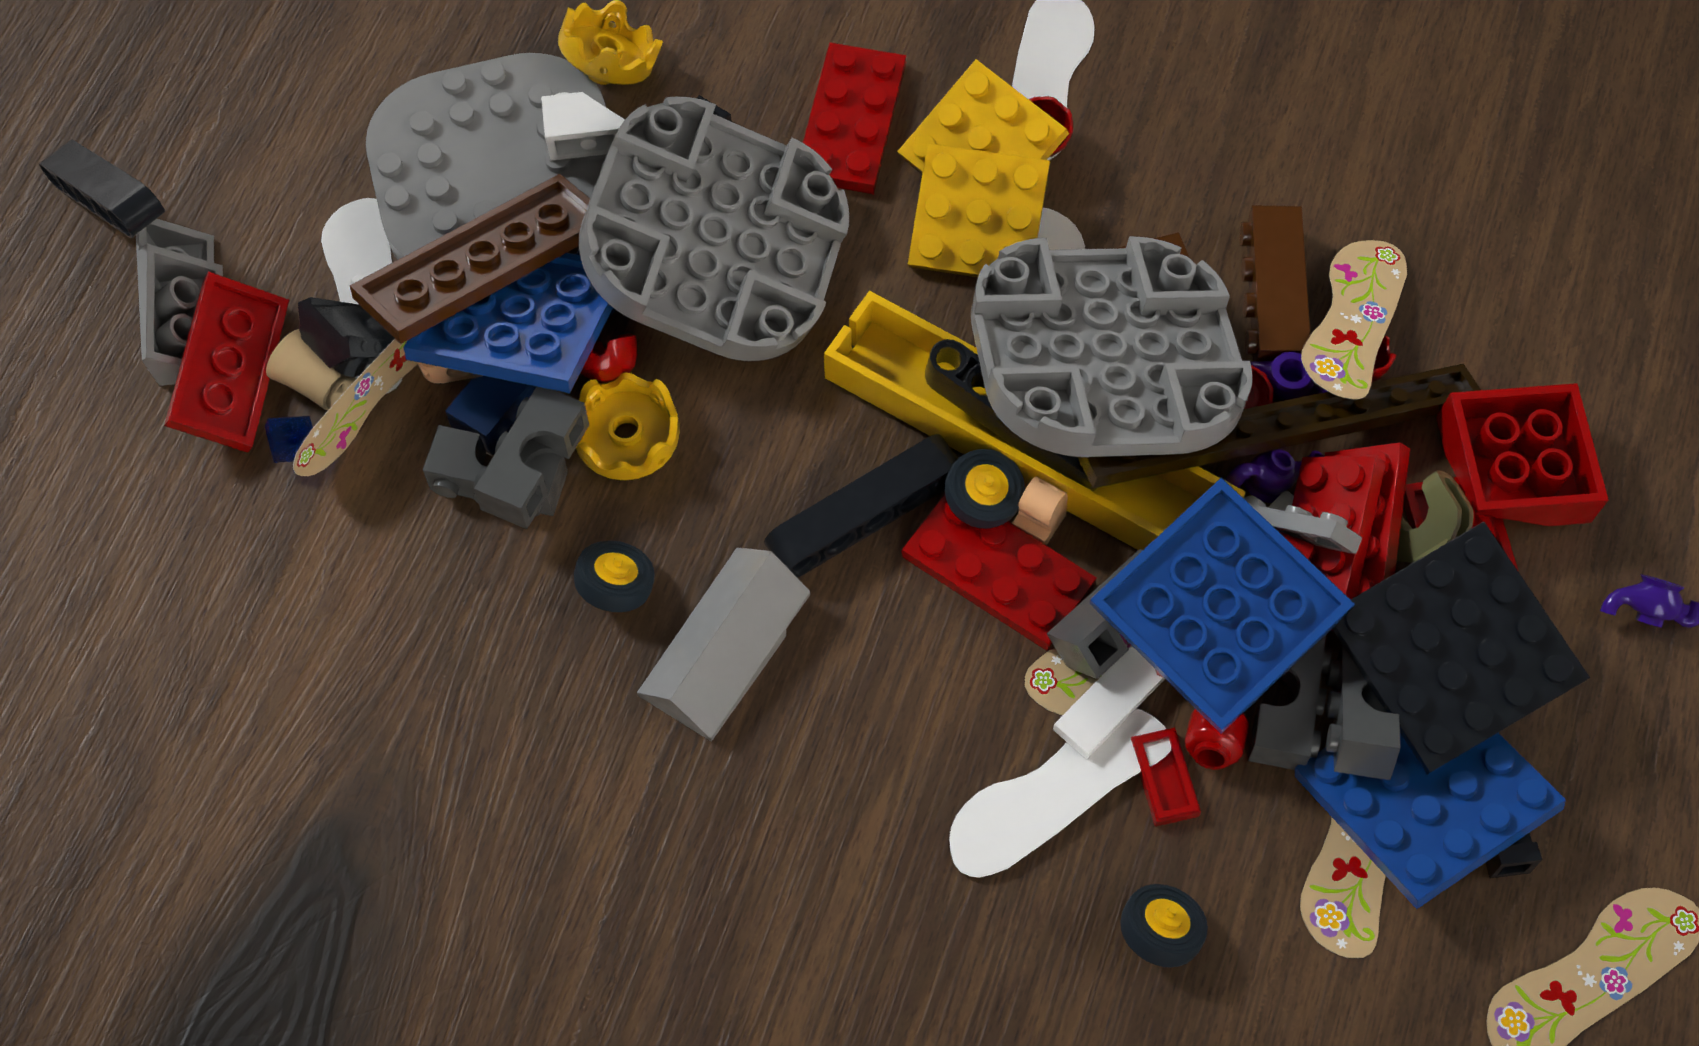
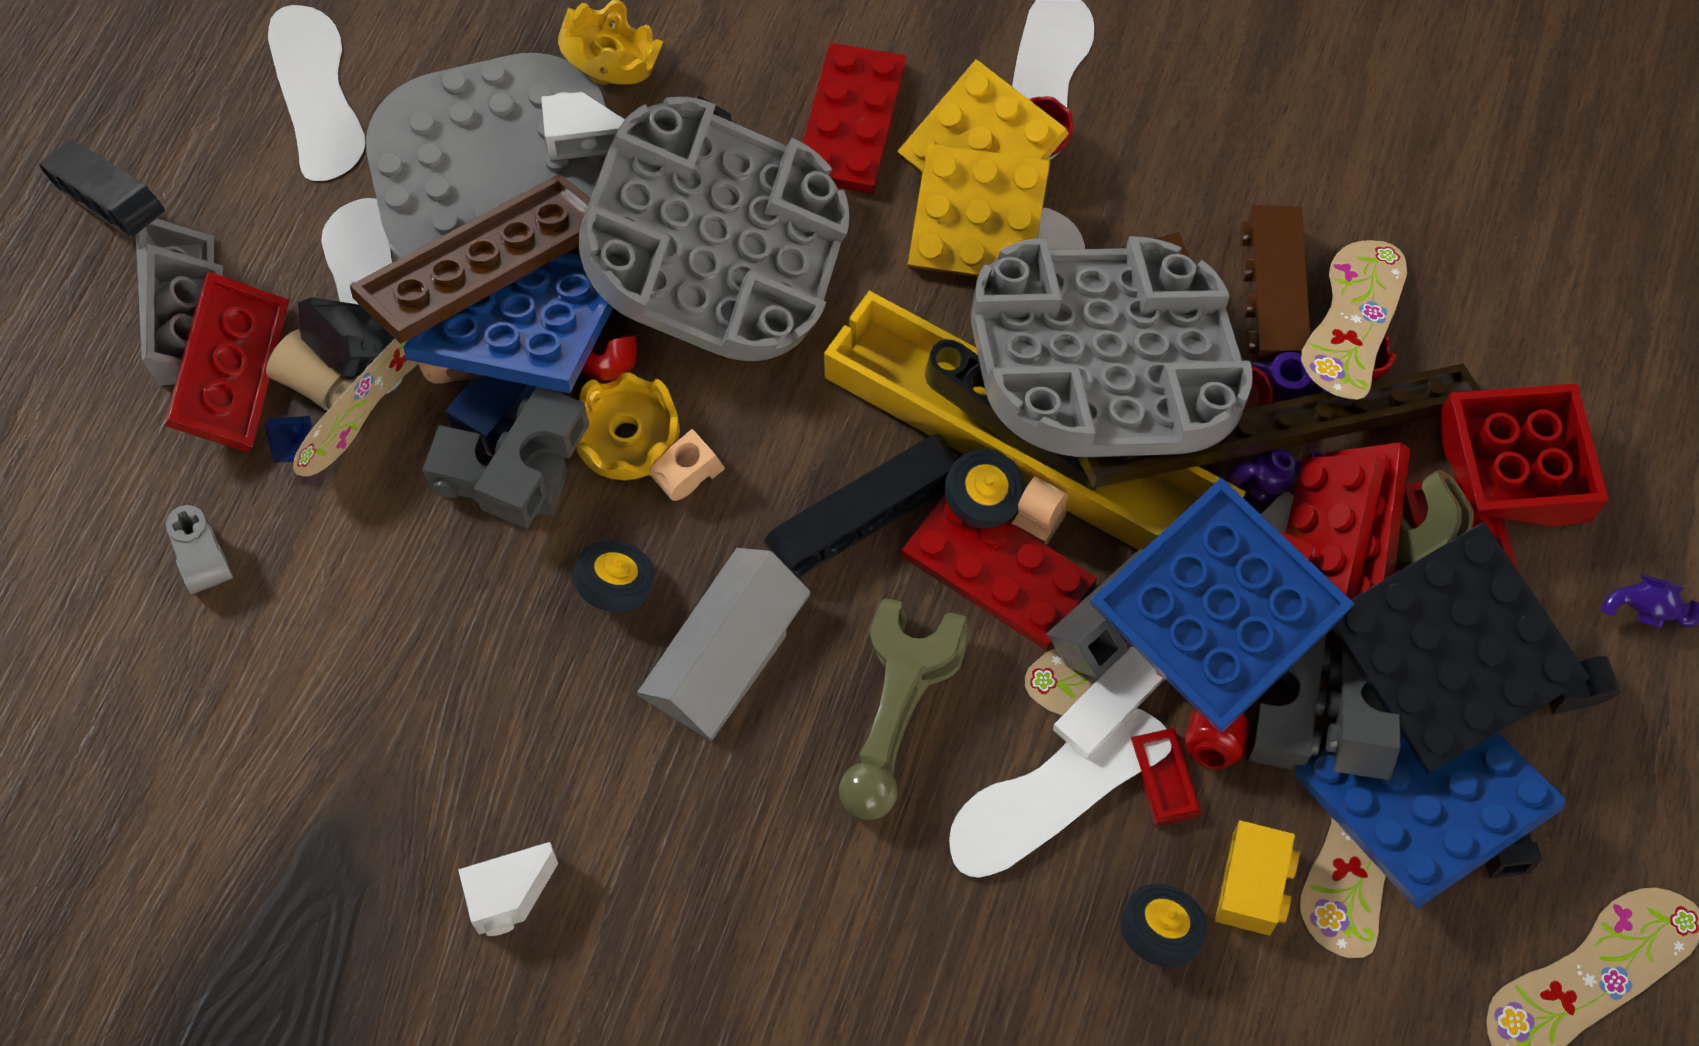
light grey plate [1244,496,1362,554] -> none
none -> light grey piece [165,505,233,595]
none -> white sticker [268,5,366,181]
none -> white slope [458,842,558,936]
none -> light nougat leg [650,429,725,501]
none -> olive piece [839,598,970,821]
none -> yellow brick [1215,820,1300,936]
none -> black leg [1549,656,1621,715]

